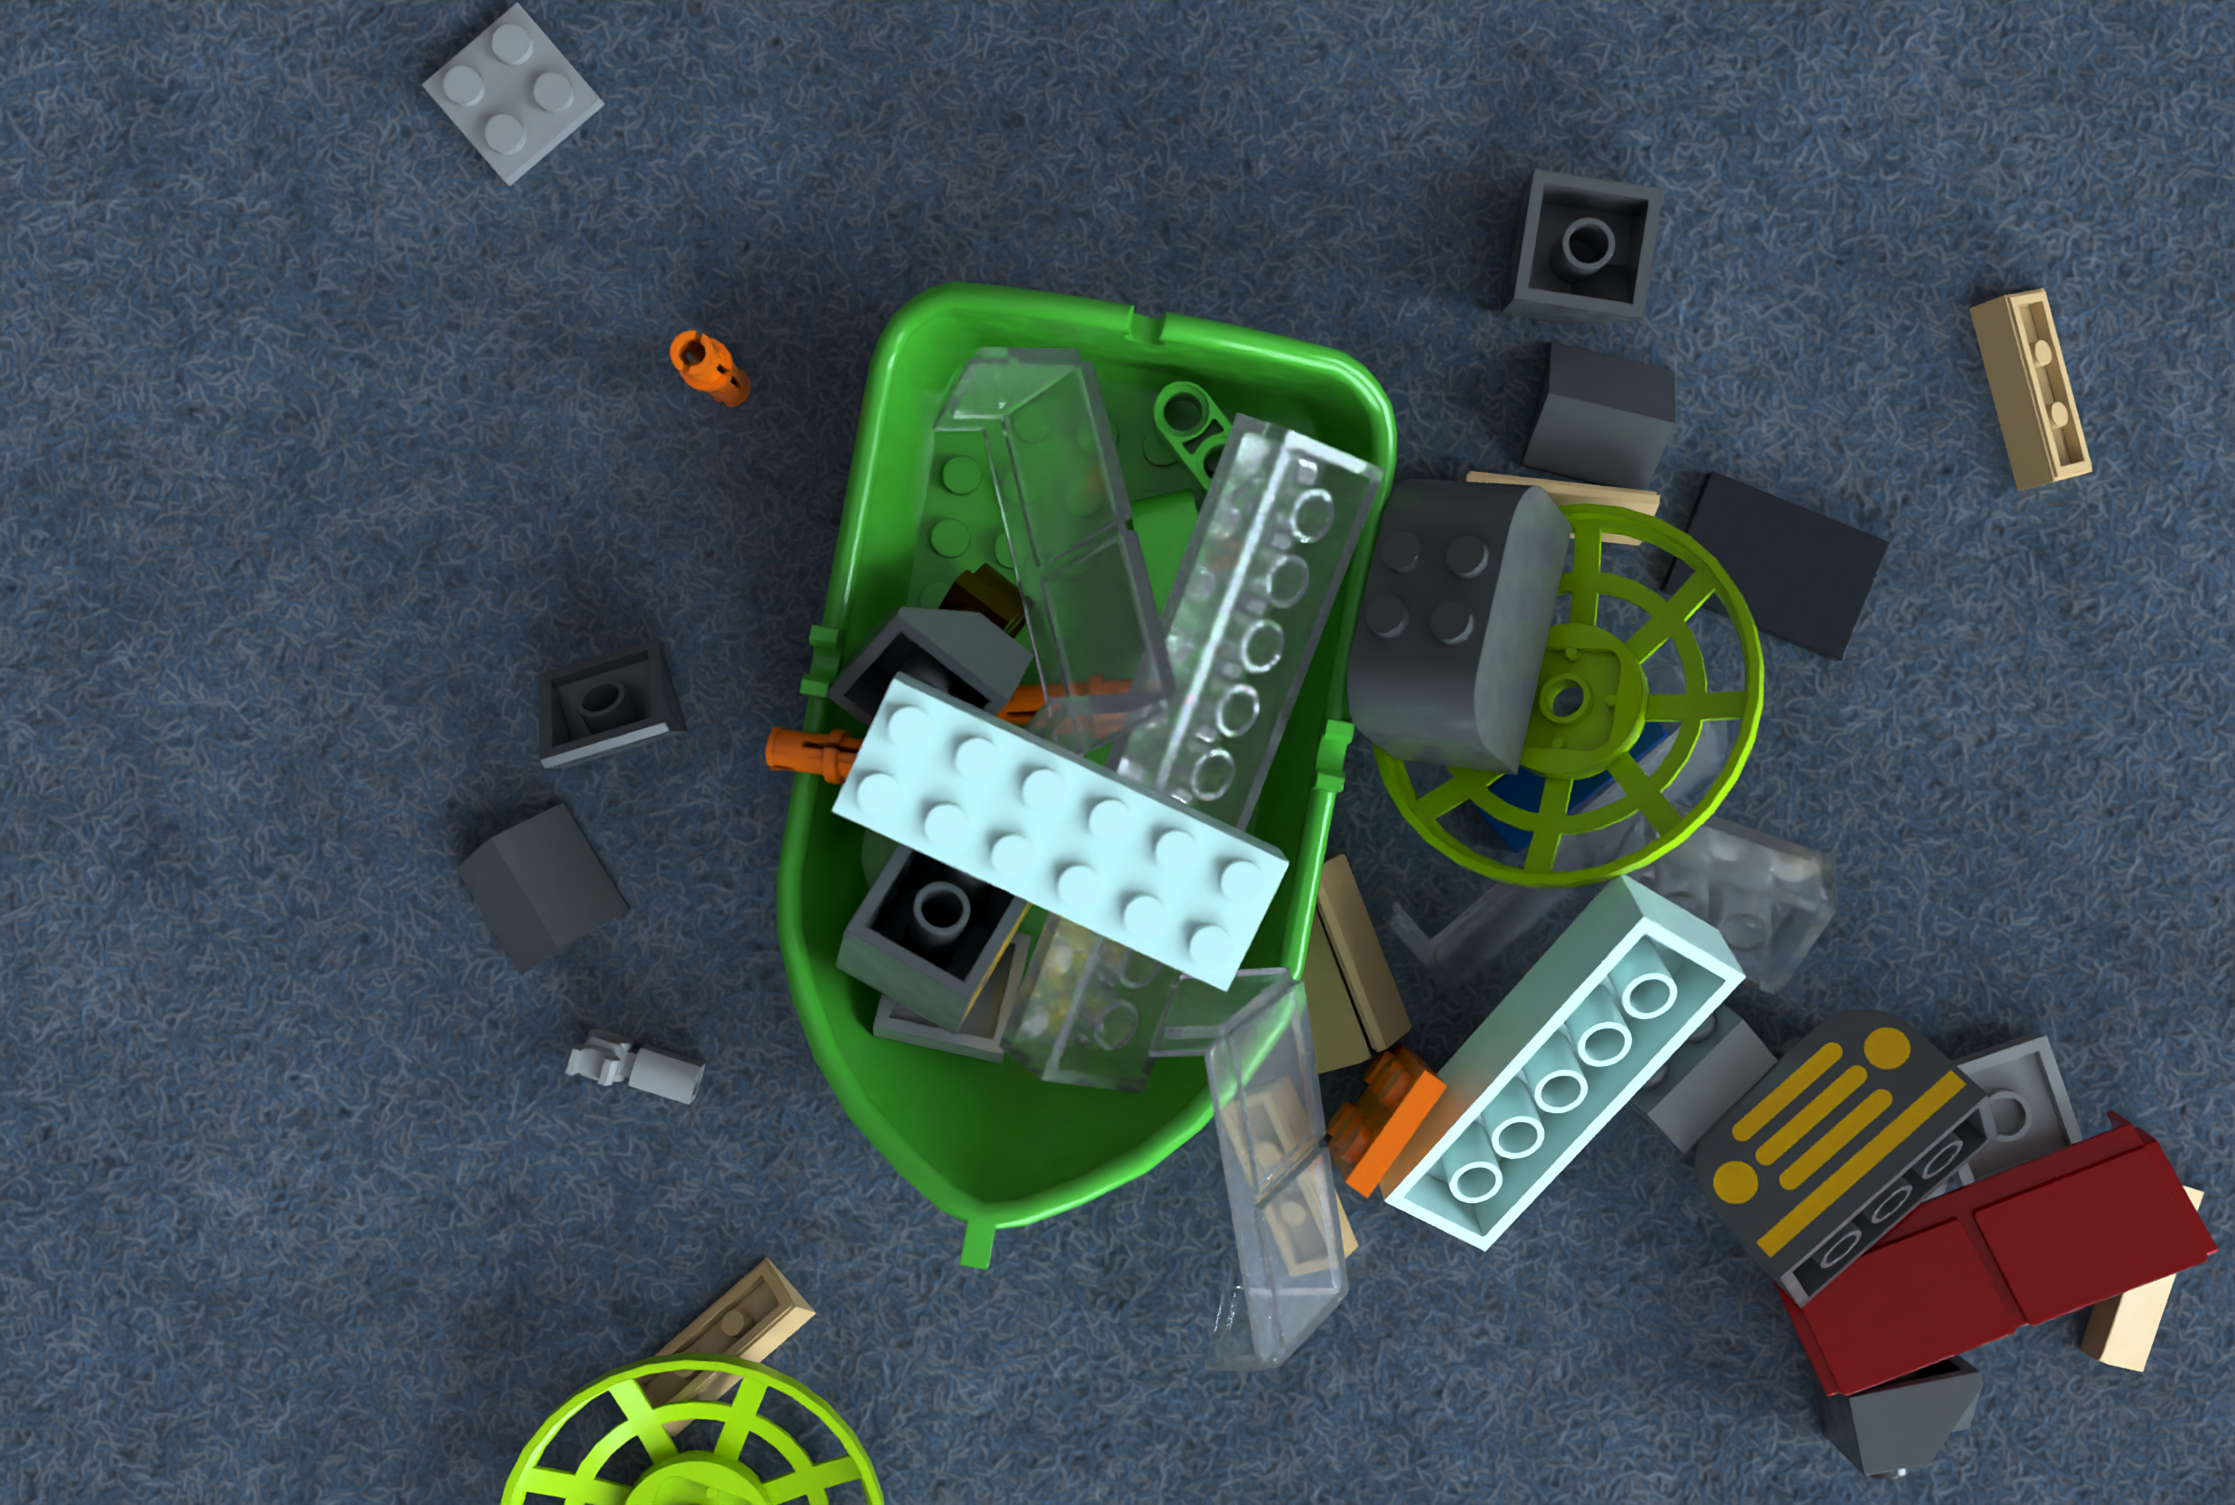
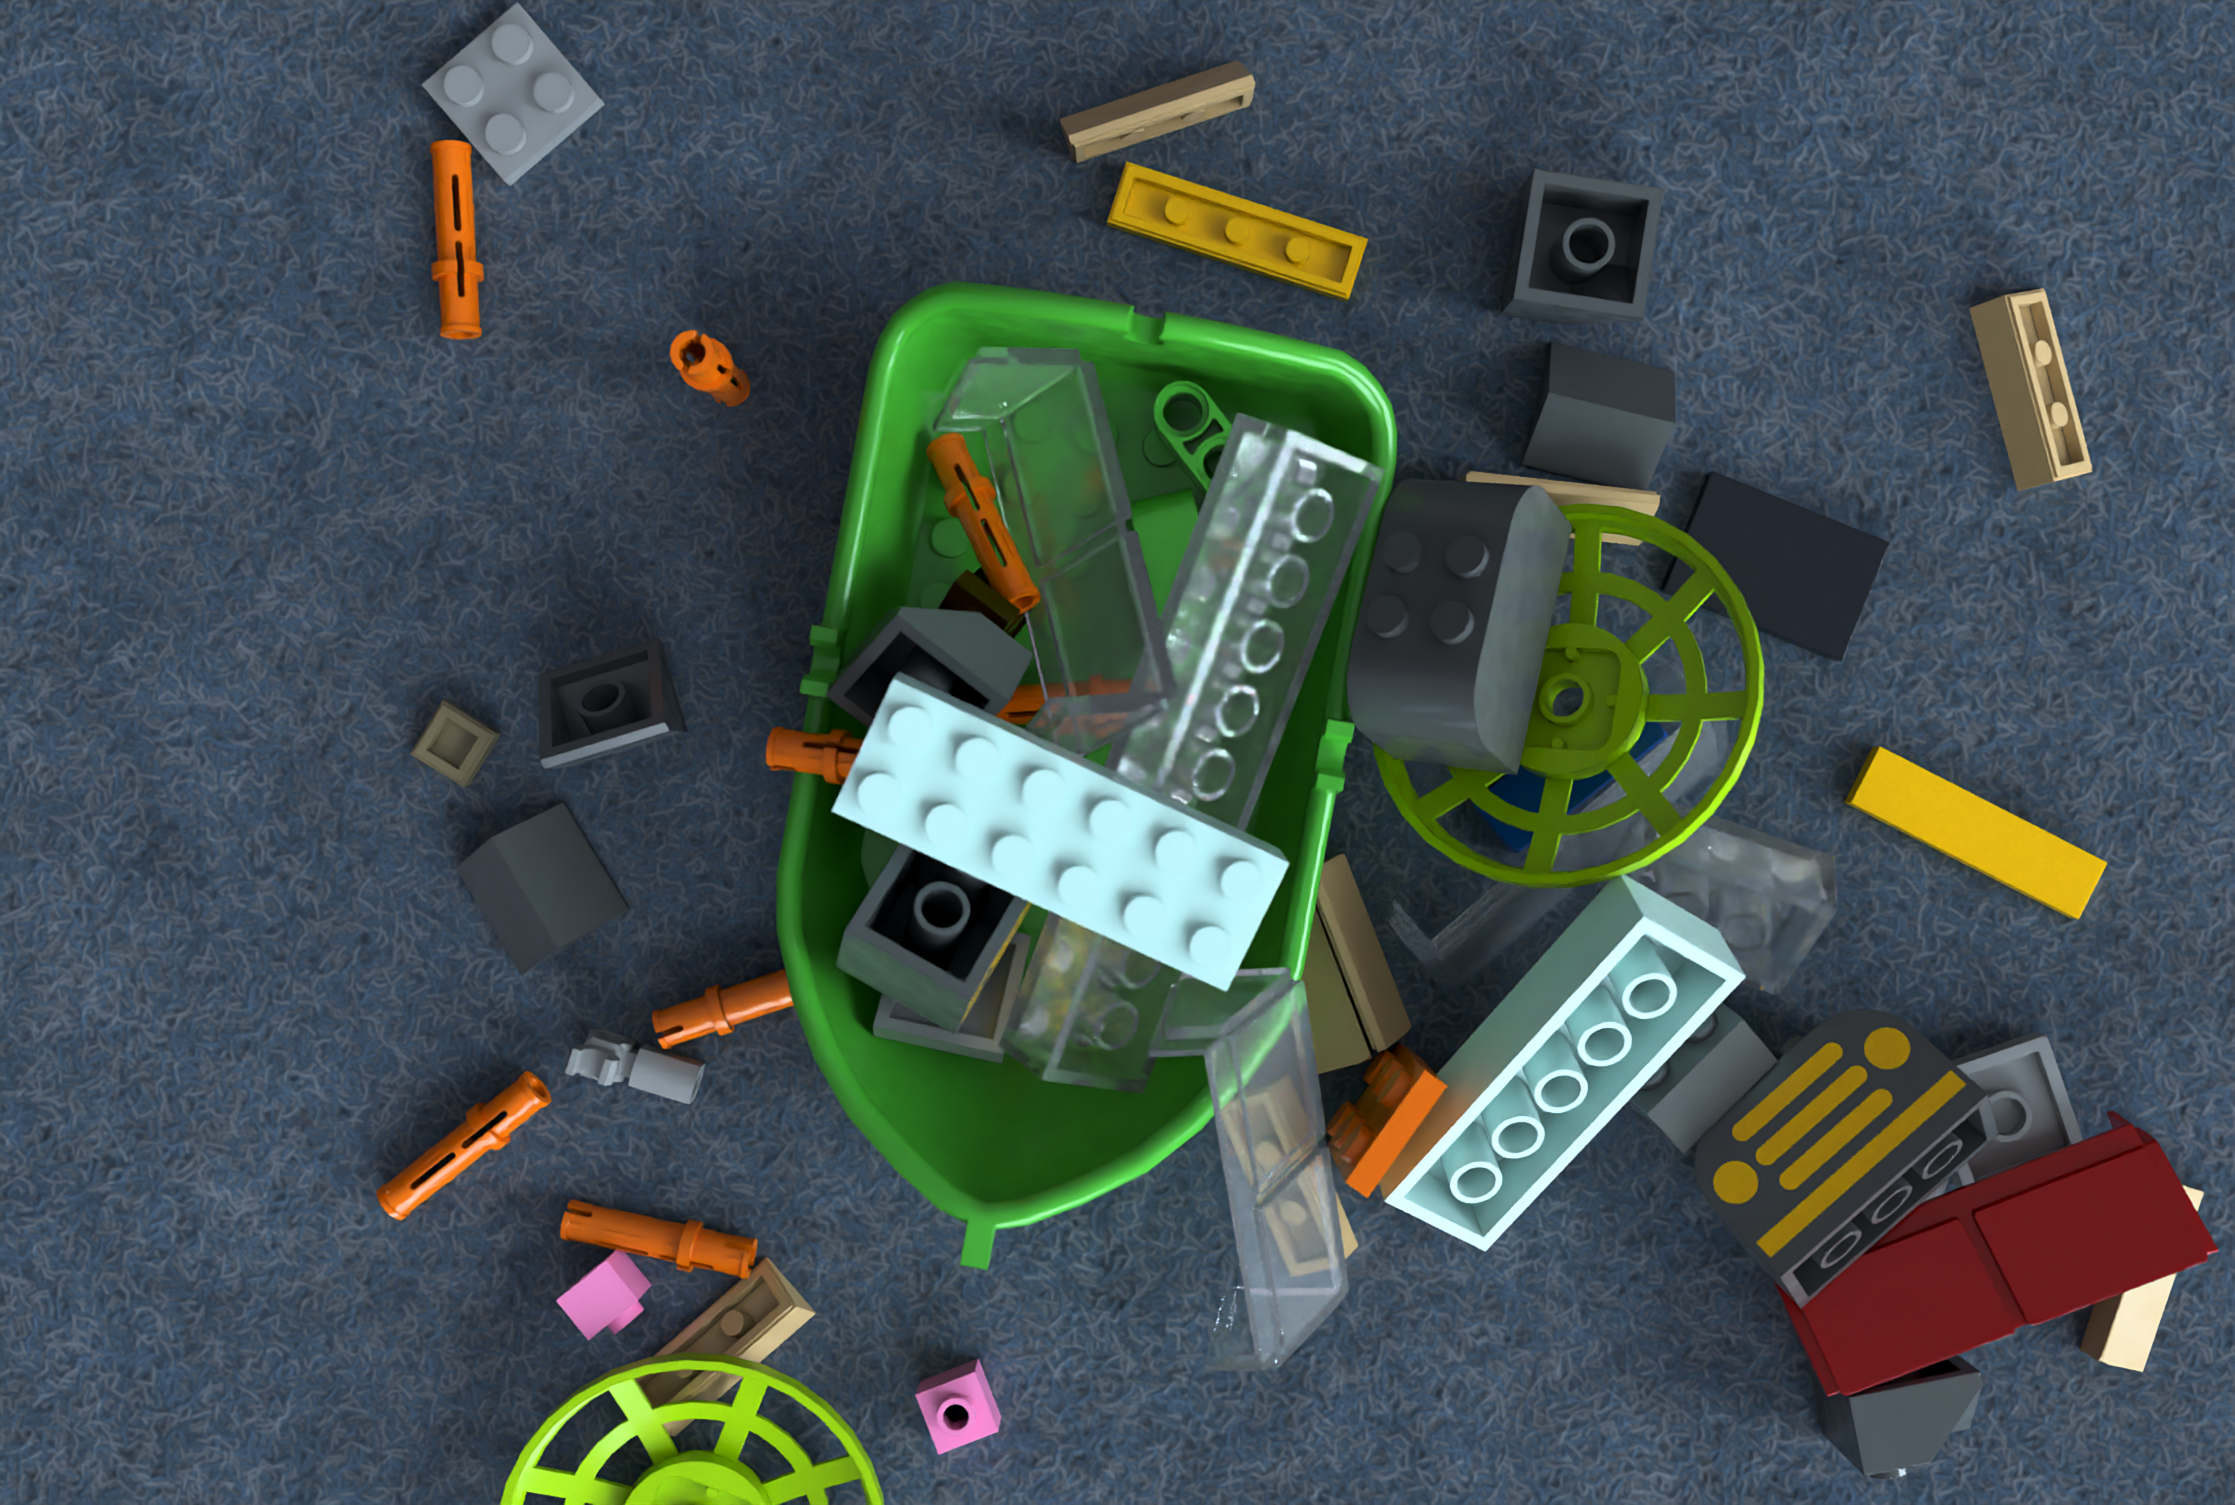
none -> orange pin [376,1071,552,1221]
none -> dark tan tile [410,700,501,787]
none -> orange pin [430,140,484,340]
none -> bright pink plate [556,1250,652,1341]
none -> orange pin [560,1199,758,1279]
none -> orange pin [652,968,794,1050]
none -> bright pink plate [915,1359,1001,1455]
none -> orange pin [926,433,1041,615]
none -> tan slope [1060,60,1255,163]
none -> yellow tile [1107,161,1368,303]
none -> yellow tile [1844,746,2107,919]

